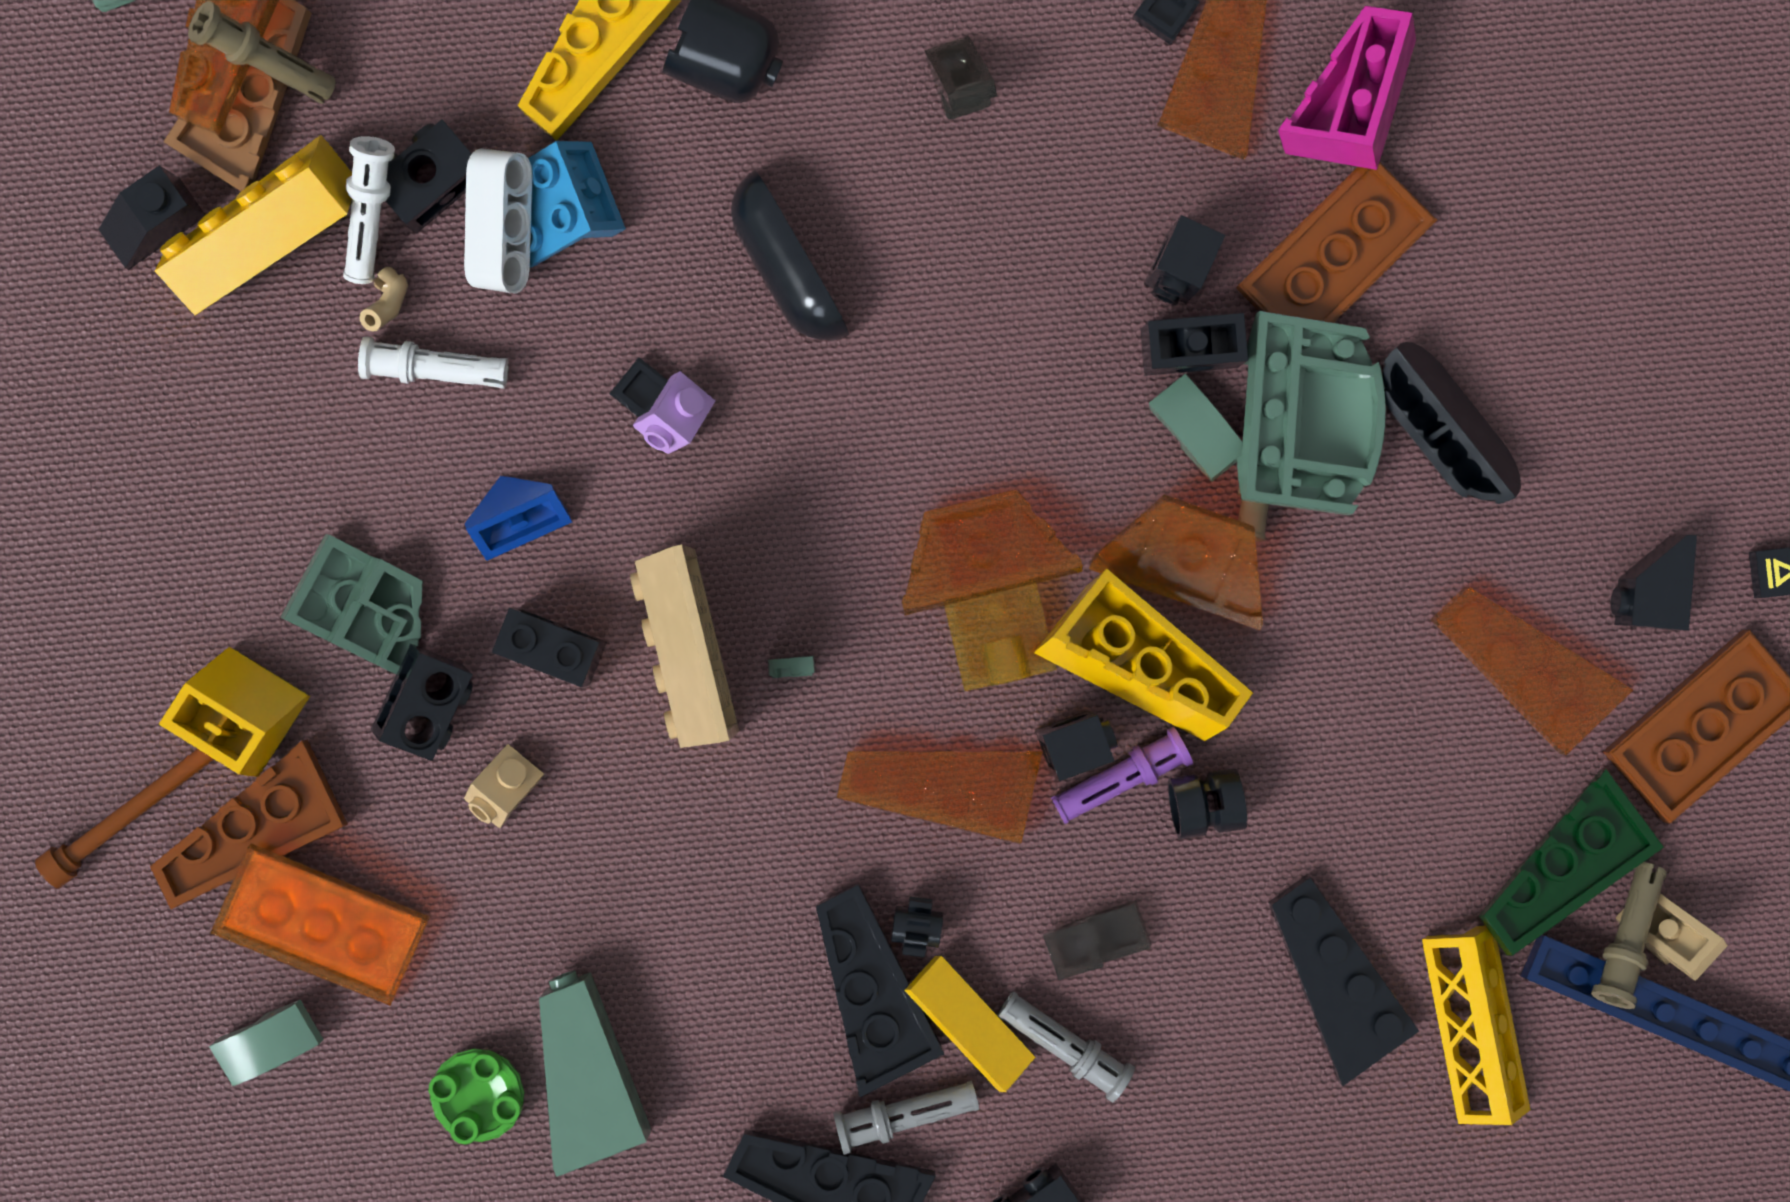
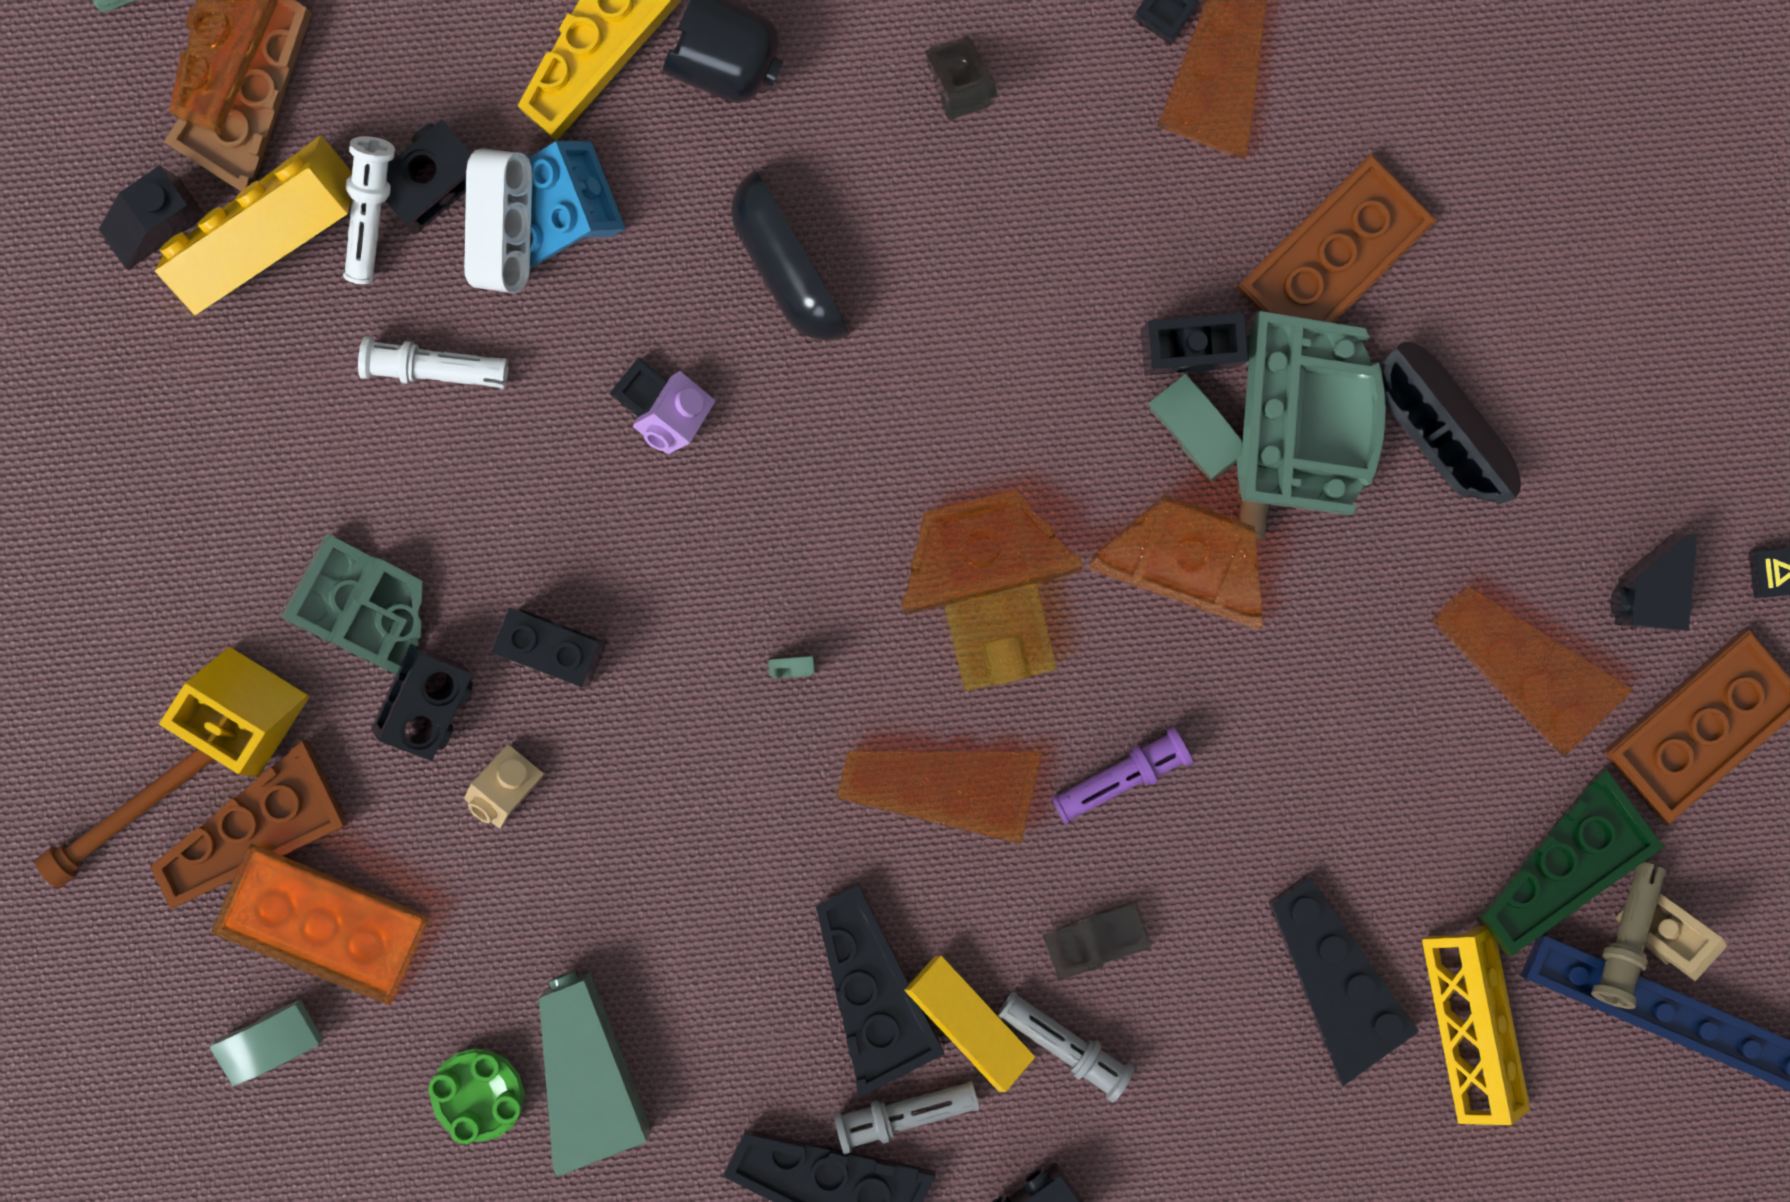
dark tan pin [188,1,336,104] -> none
tan arm [360,267,408,331] -> none
blue slope [465,476,572,561] -> none
tan slope [630,544,740,748] -> none
black gear [891,896,943,958] -> none
yellow wedge [1034,569,1253,741] -> none
black brick [1035,711,1118,782] -> none
black brick [1144,215,1226,305] -> none
black wheel [1168,768,1247,839] -> none
dark pink wedge [1278,6,1416,170] -> none

